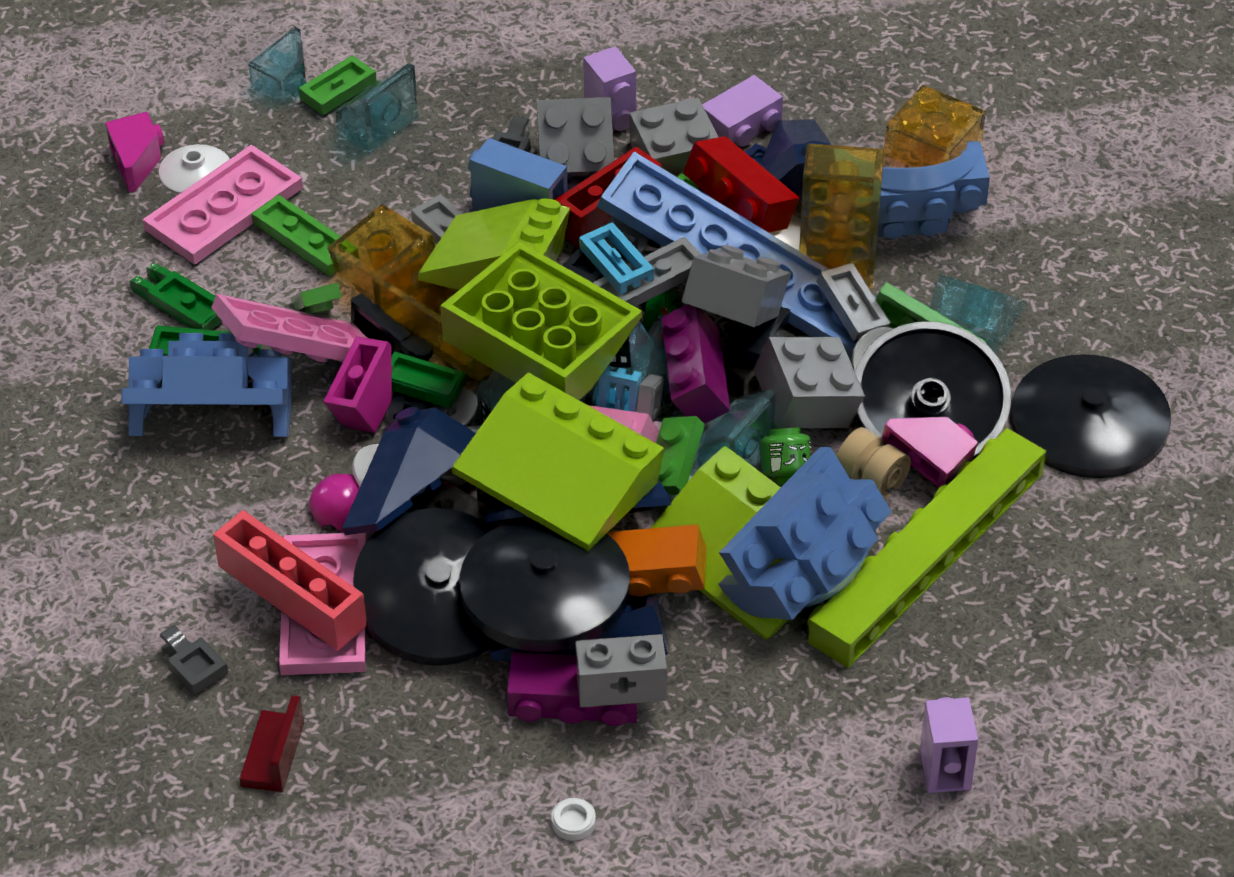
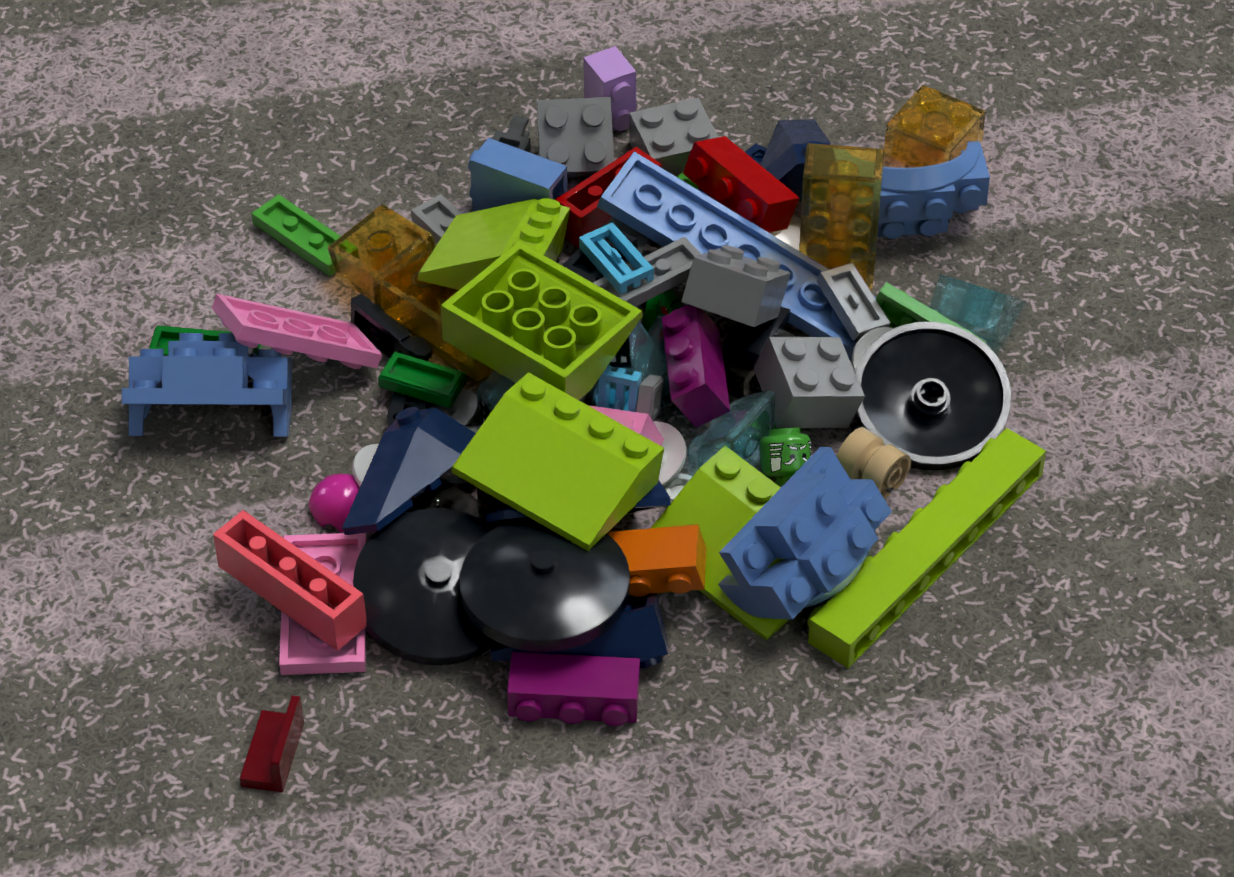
dark pink slope [105,112,165,192] -> none
green hinge [129,263,222,330] -> none
bright pink plate [142,145,303,265] -> none
white dish [159,144,229,193] -> none
dark grey plate [160,625,228,696] -> none
clear light blue slope [248,27,306,105] -> none
bright green plate [290,282,342,315] -> none
bright green plate [299,55,377,115] -> none
dark pink slope [323,336,392,433] -> none
clear light blue slope [335,63,418,155] -> none
white tile [551,798,596,841] -> none
light grey brick [576,634,667,707] -> none
bright green plate [656,416,705,495] -> none
lavender brick [702,75,783,147] -> none
slope [882,417,978,488] -> none
lavender brick [920,697,978,793] -> none
black dish [1011,354,1171,478] -> none

